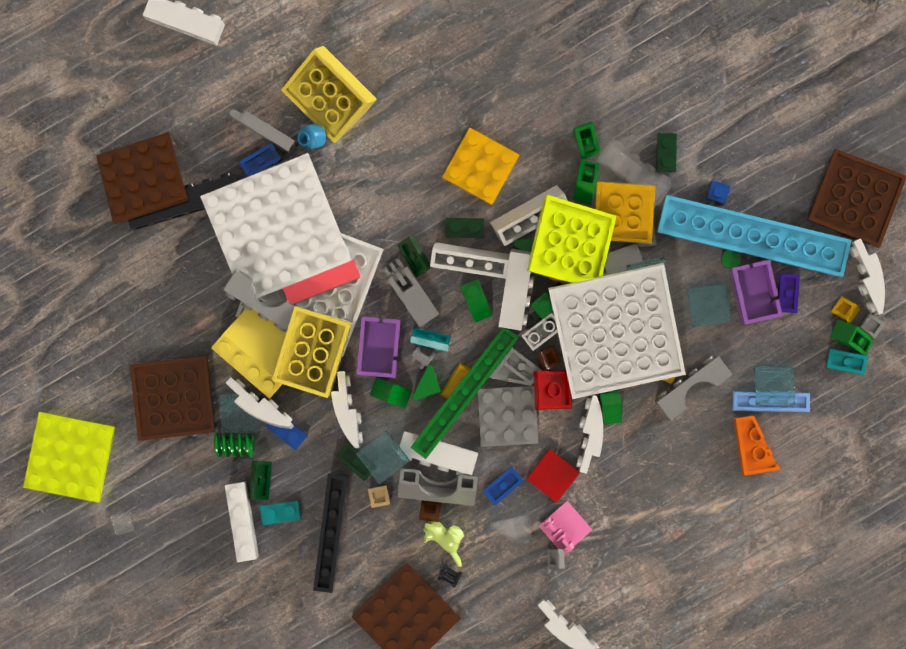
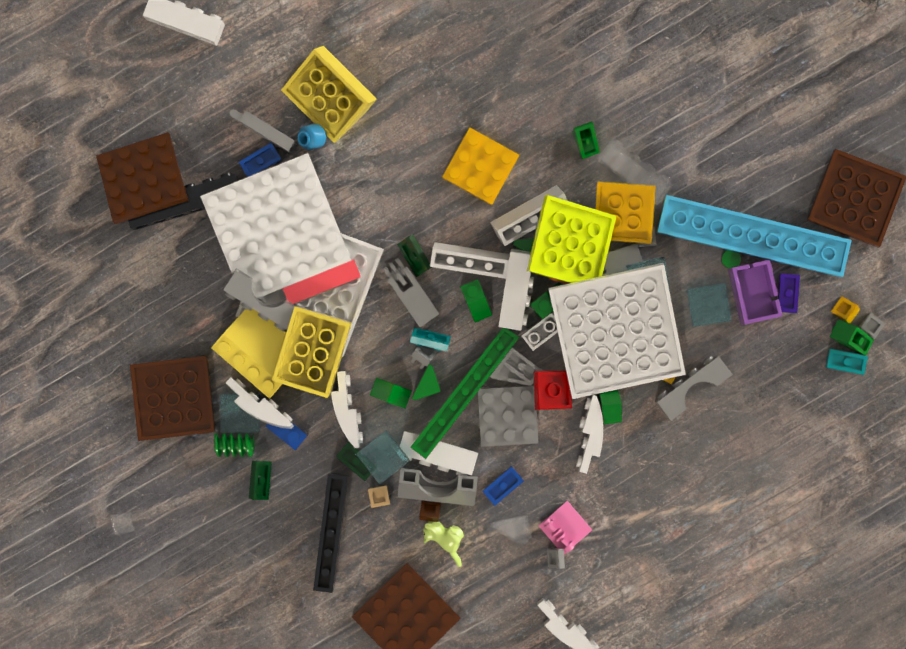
neon yellow plate [23,412,115,503] -> none
white brick [225,481,259,562] -> none
teal plate [260,500,301,525] -> none
medium lavender piece [356,317,401,378] -> none
black bush [437,564,462,588] -> none
yellow tile [440,362,470,399] -> none
dark green plate [446,218,484,238] -> none
red tile [526,449,580,503] -> none
reddish brown plate [536,346,561,371] -> none
green slope [572,160,600,204] -> none
dark green plate [656,133,677,172] -> none
blue plate [706,180,731,205] -> none
light blue tile [732,391,810,412] -> none
orange wing [733,416,781,476] -> none
clear light blue tile [754,366,796,406] -> none
white slope [849,238,885,316] -> none

